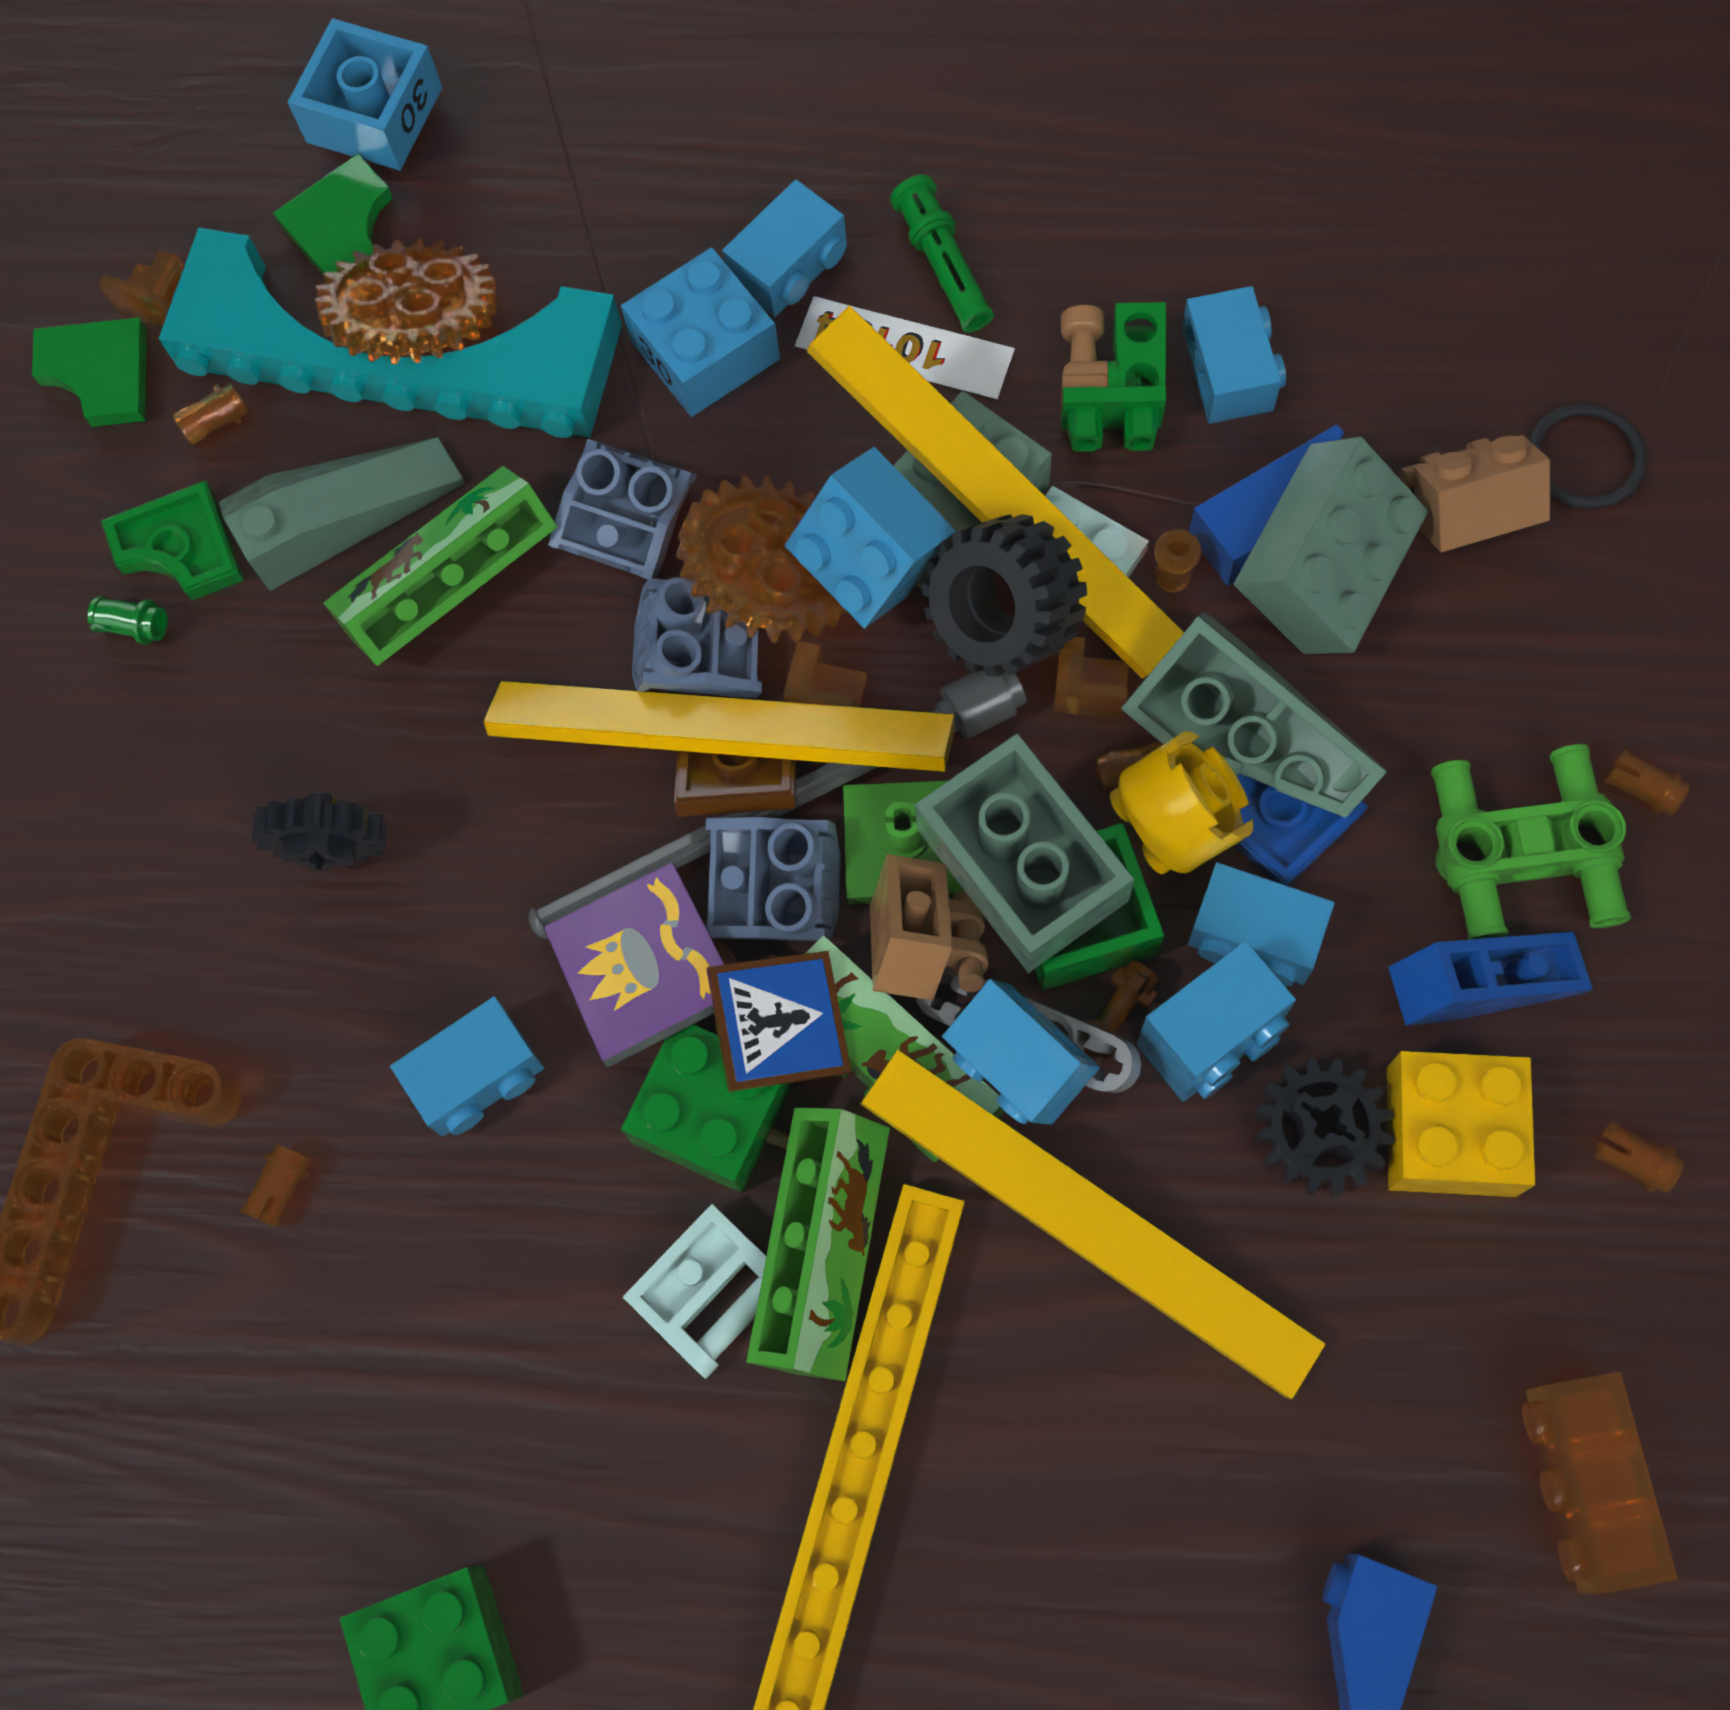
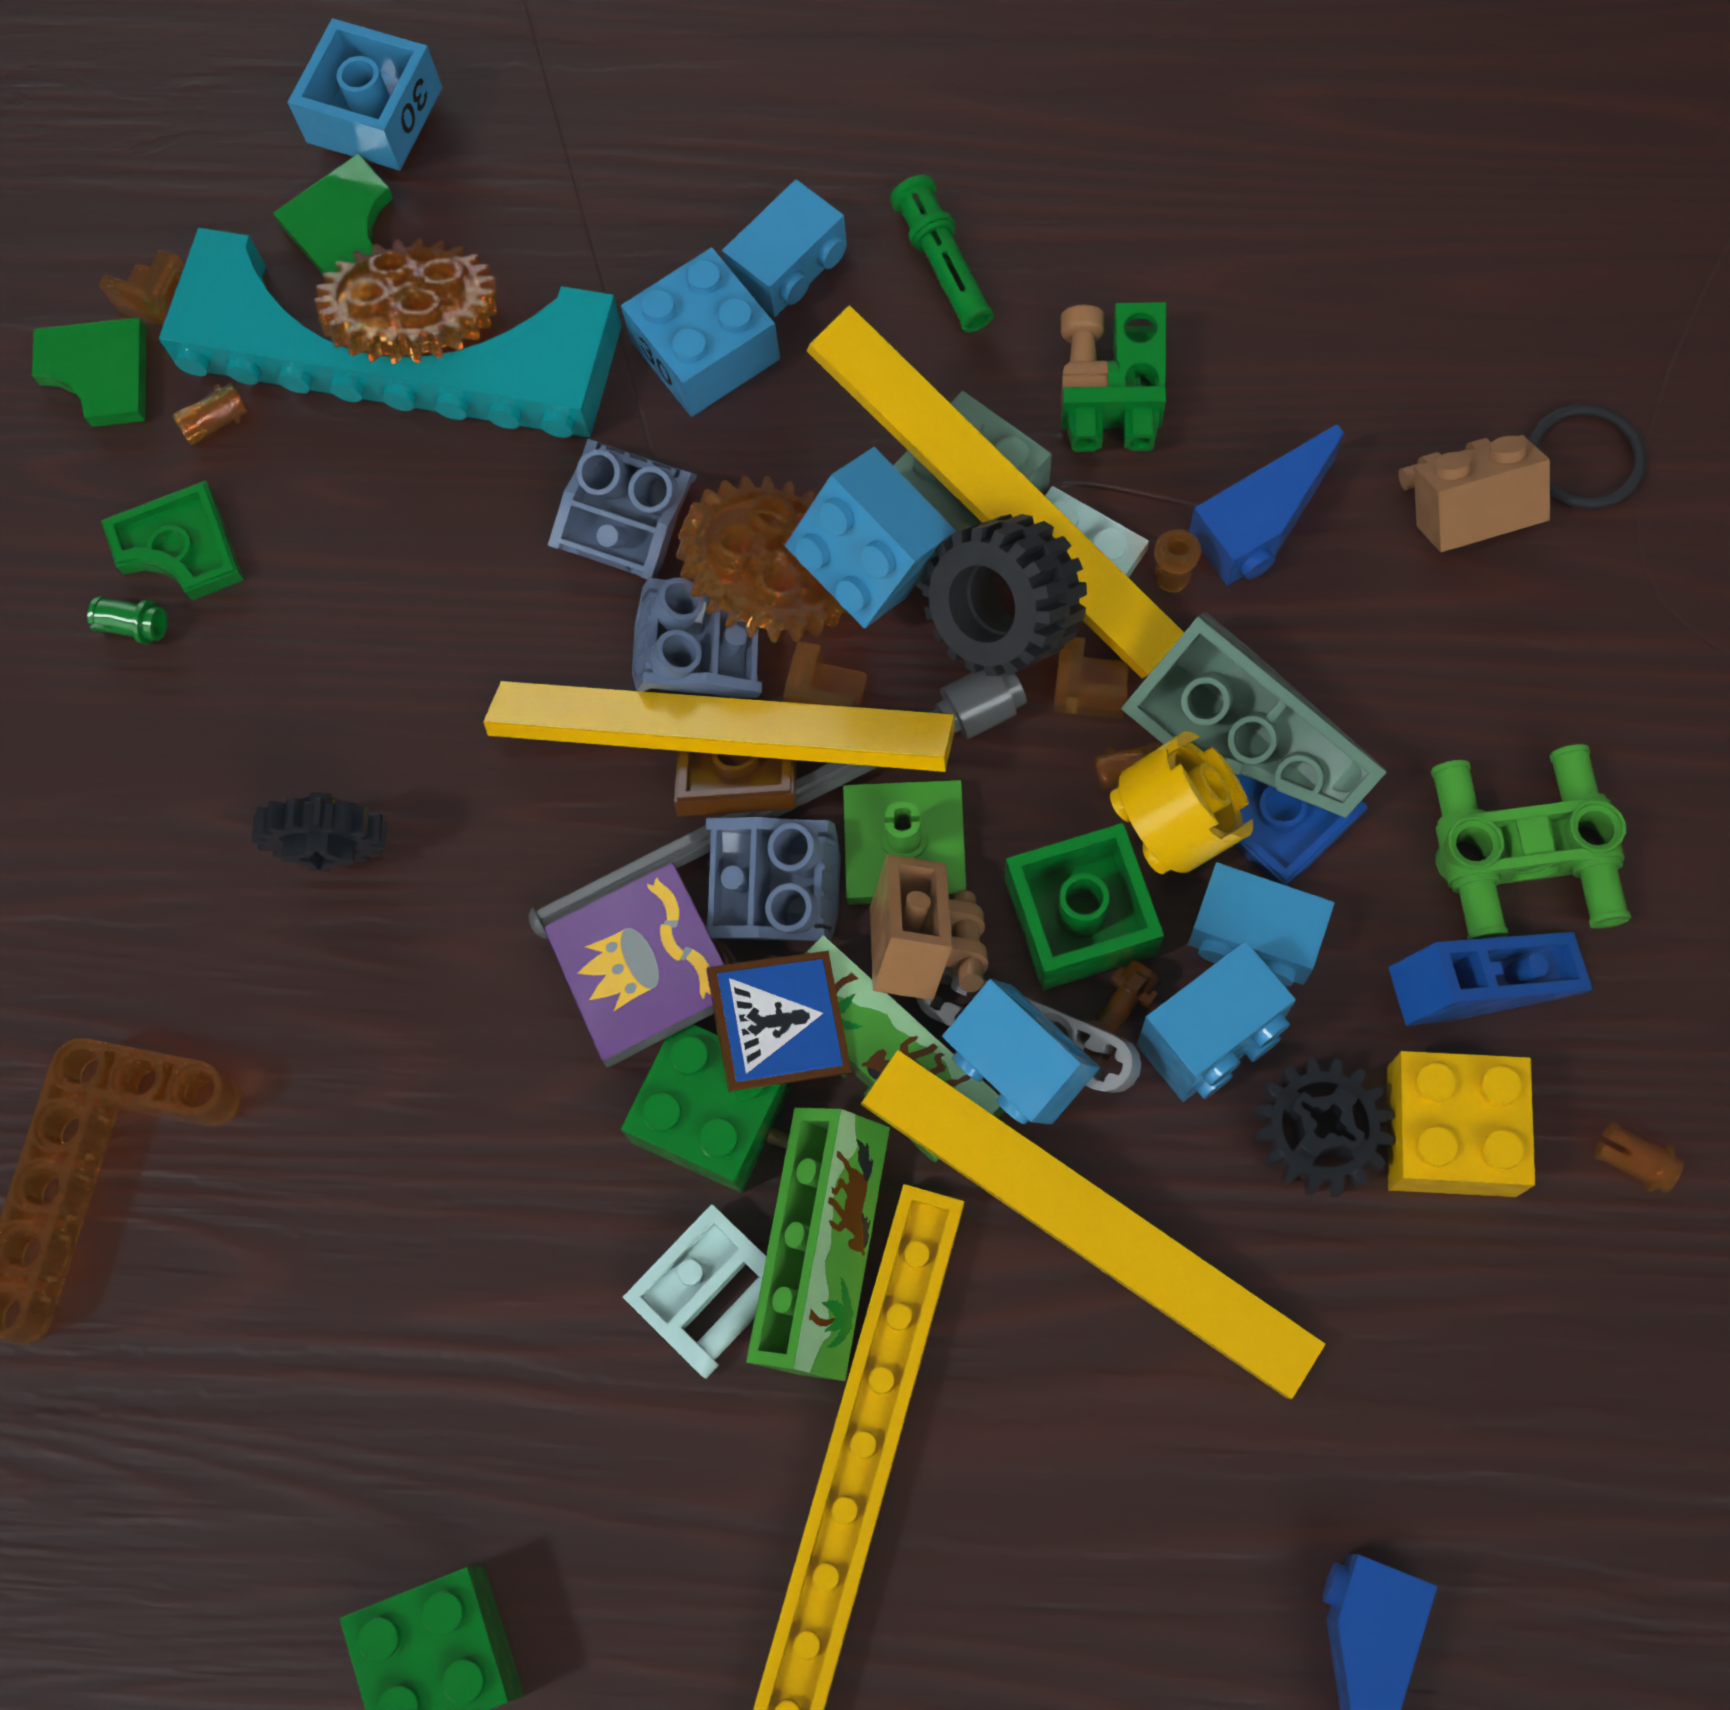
sand green wedge [219,437,465,591] -> none
clear orange pin [240,1144,310,1228] -> none
bright green brick [323,466,557,666] -> none
dark azure brick [390,996,545,1137] -> none
white sticker [795,296,1015,399] -> none
sand green brick [915,734,1134,973] -> none
dark azure brick [1181,286,1286,424] -> none
sand green brick [1233,437,1428,654] -> none
clear orange brick [1522,1372,1678,1595] -> none
clear orange pin [1604,749,1690,816] -> none

